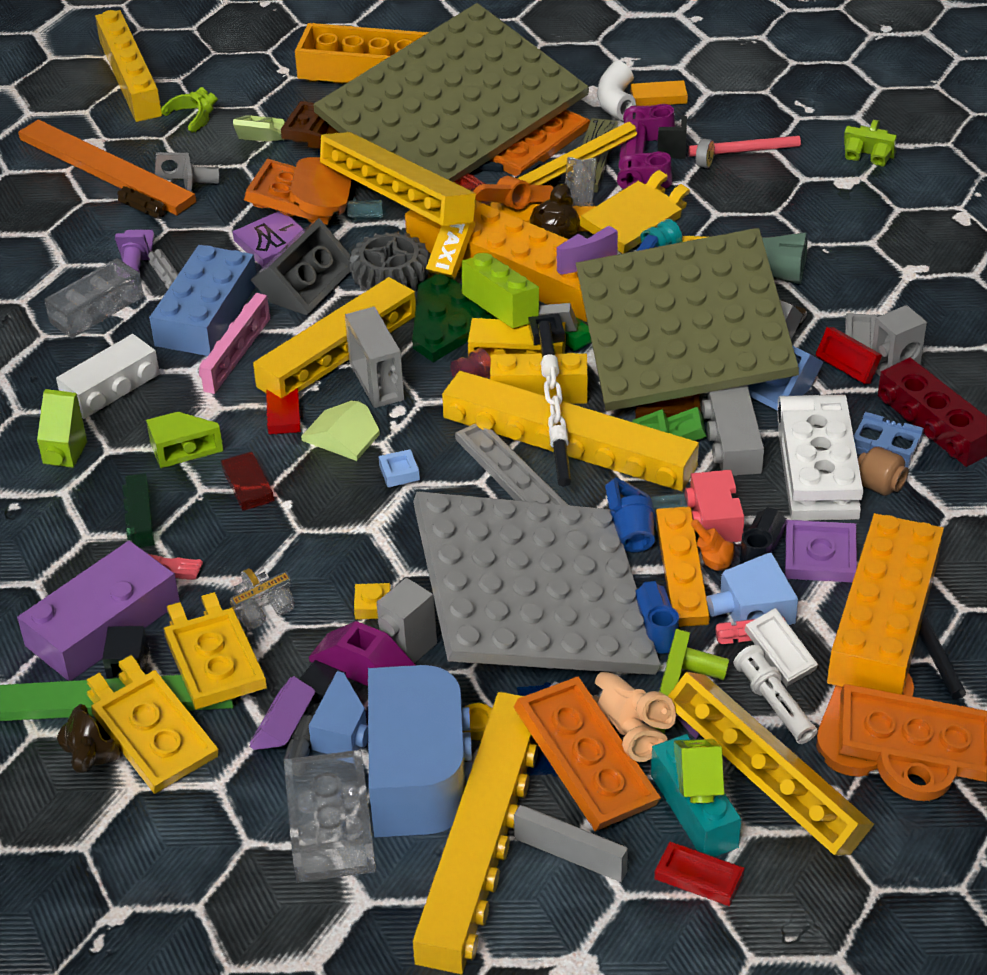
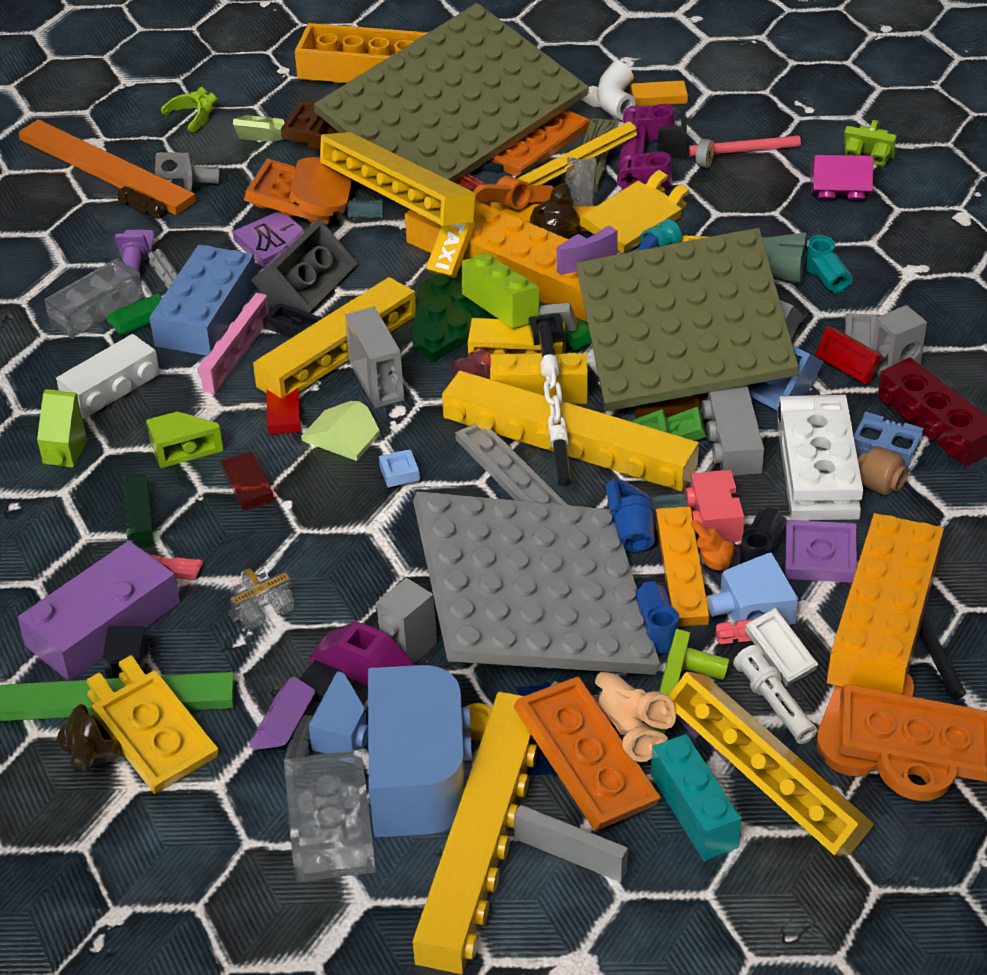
yellow brick [95,10,162,122] -> none
yellow tile [163,592,267,710] -> none
dark grey gear [349,231,430,291] -> none
yellow plate [354,583,391,619] -> none
red tile [654,841,744,907] -> none
lime slope [674,739,724,803] -> none
none -> green tile [107,293,162,336]
none -> black tile [263,303,323,338]
none -> teal piece [805,235,853,294]
none -> dark pink slope [810,155,873,200]

